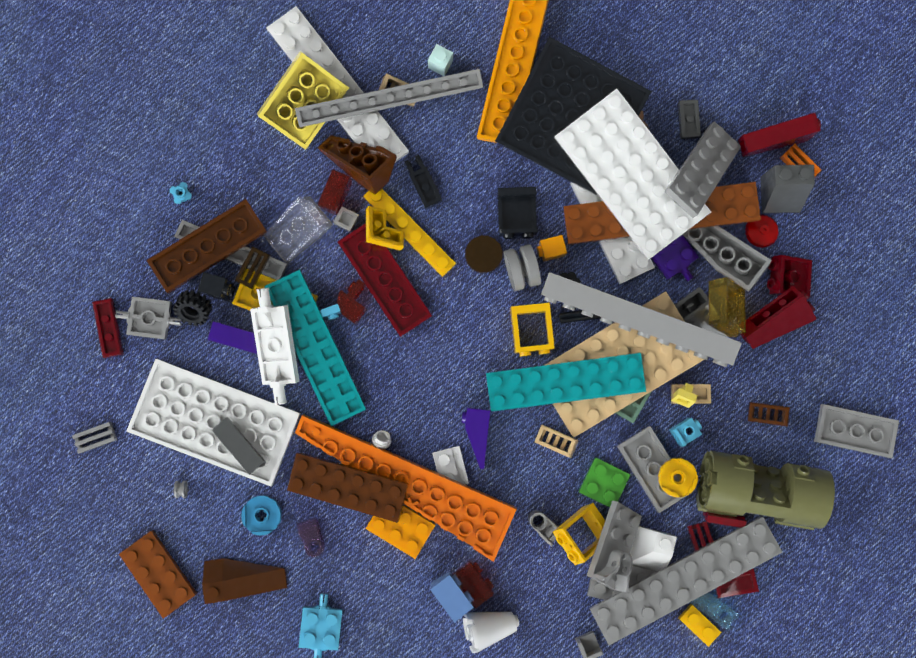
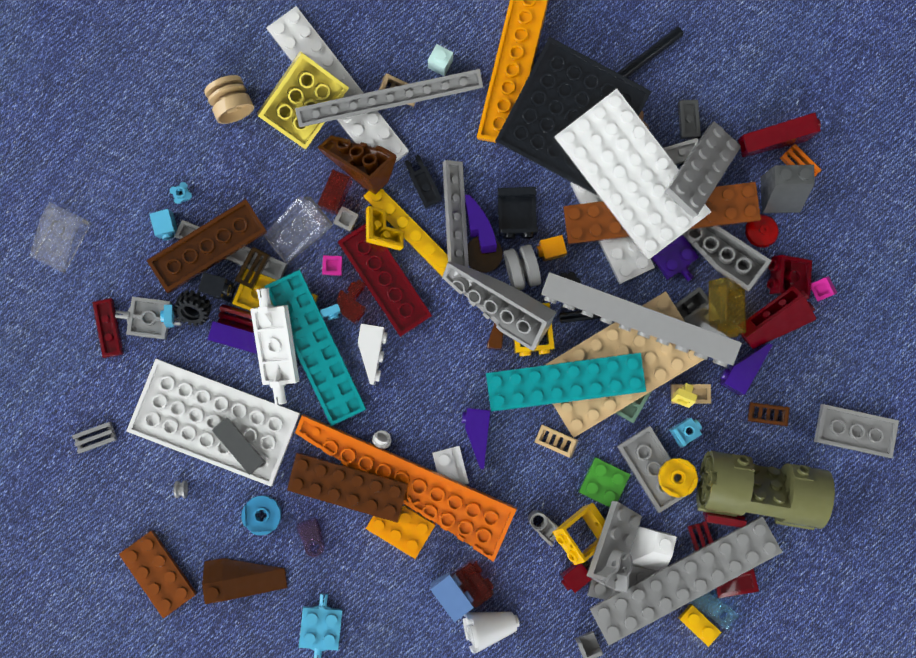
none -> clear slope [30,202,91,273]
none -> medium azure brick [149,209,177,240]
none -> medium azure plate [160,305,174,328]
none -> tan wheel [204,75,254,124]
none -> dark red tile [217,304,254,333]
none -> dark pink plate [322,255,343,276]
none -> white slope [358,324,388,385]
none -> light grey plate [442,160,469,268]
none -> light grey wedge [442,261,557,352]
none -> dark purple slope [465,194,497,254]
none -> reddish brown slope [487,323,503,350]
none -> dark red brick [560,563,592,593]
none -> black axle [617,27,684,78]
none -> white plate [663,138,698,165]
none -> dark purple slope [719,343,773,395]
none -> dark pink plate [811,276,837,302]

